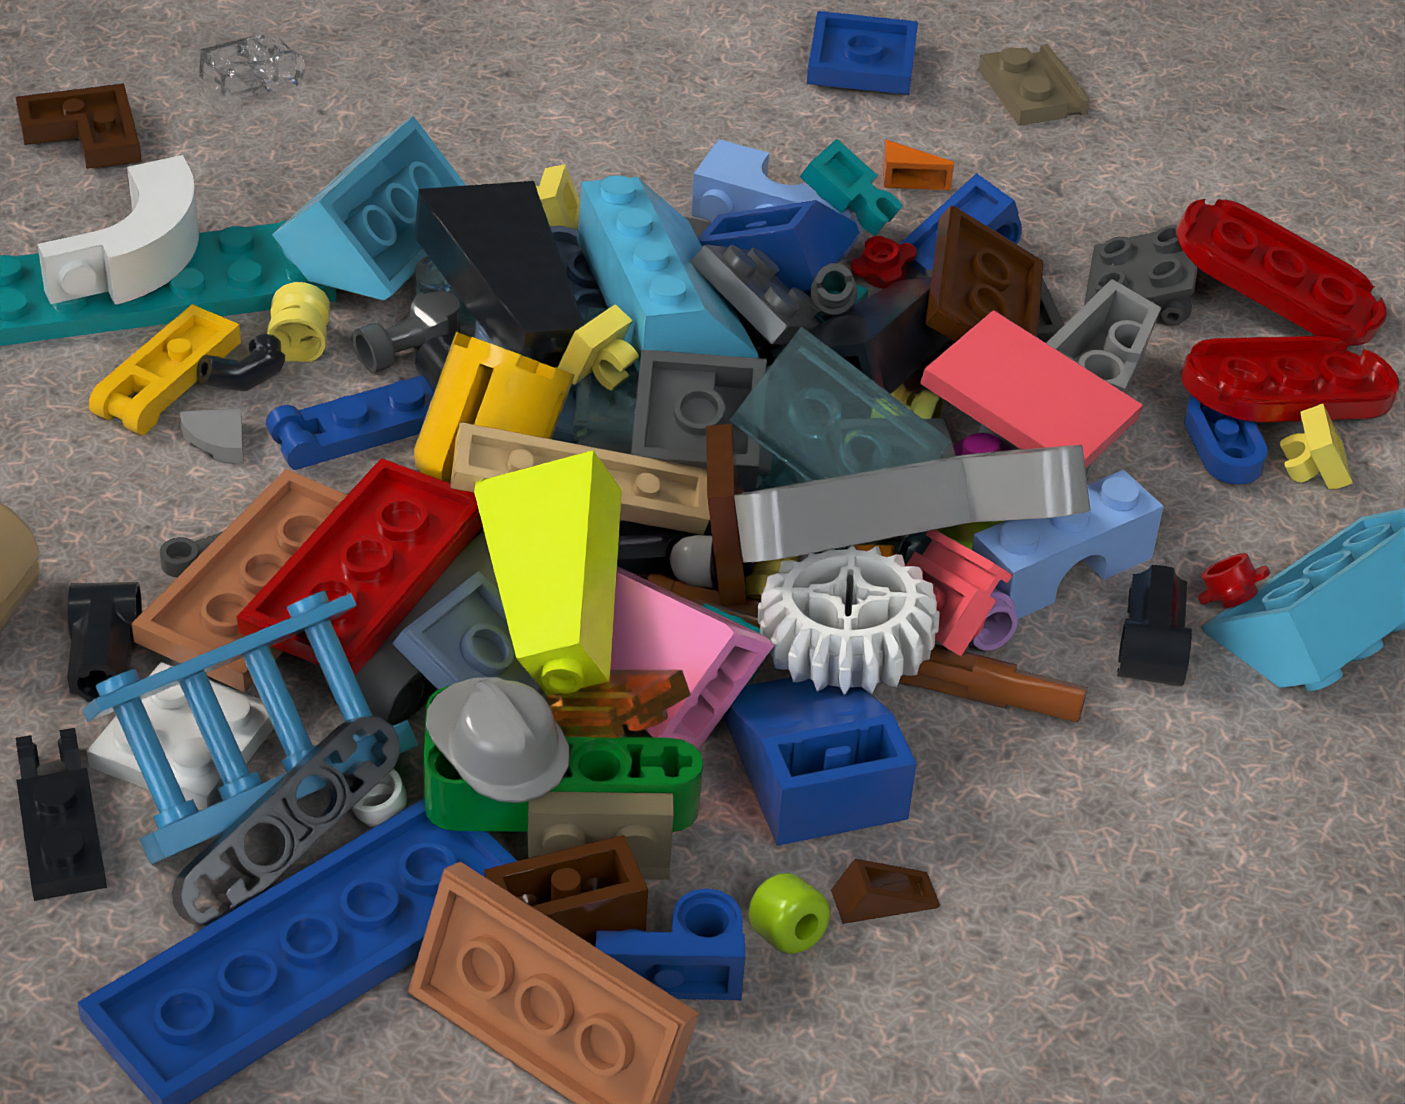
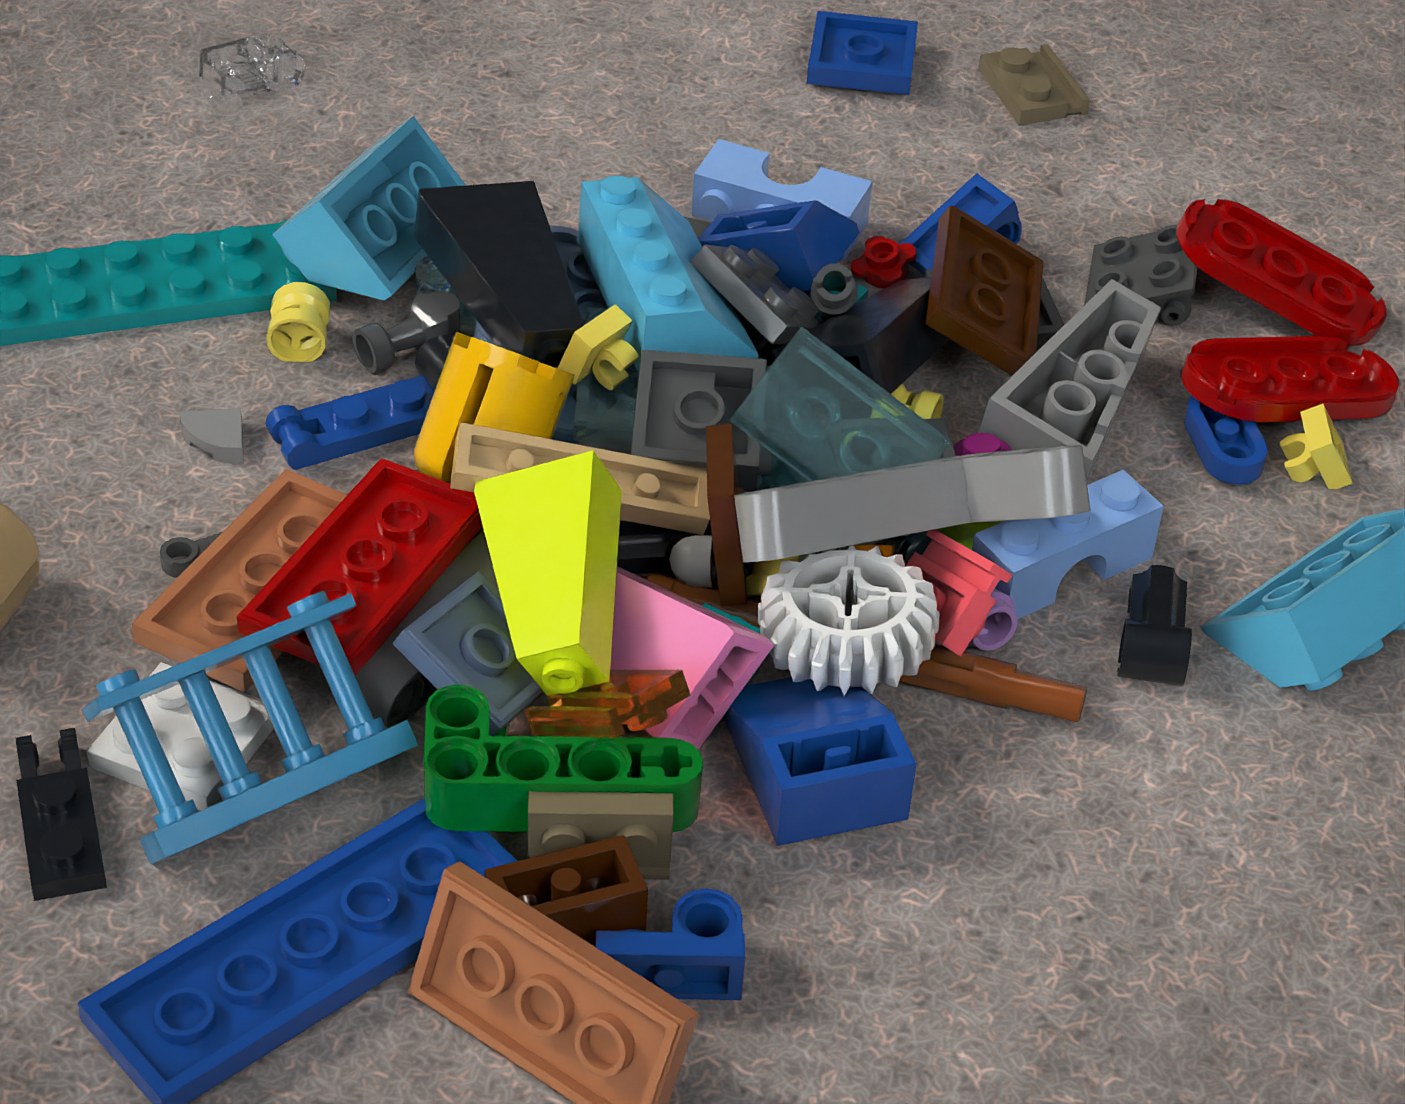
reddish brown plate [16,83,142,169] -> none
white arch [38,155,199,305] -> none
black piece [67,582,142,702] -> none
yellow plate [89,304,241,436] -> none
black beam [172,716,400,927] -> none
black arm [197,334,285,391] -> none
white hinge [348,769,407,827] -> none
light grey piece [426,678,569,803] -> none
light yellow tile [536,164,580,230] -> none
lime piece [748,872,830,954] -> none
teal plate [799,139,903,236] -> none
reddish brown piece [831,859,940,924] -> none
orange piece [882,139,954,190] -> none
coral tile [920,310,1143,469] -> none
red plate [1198,553,1271,608] -> none

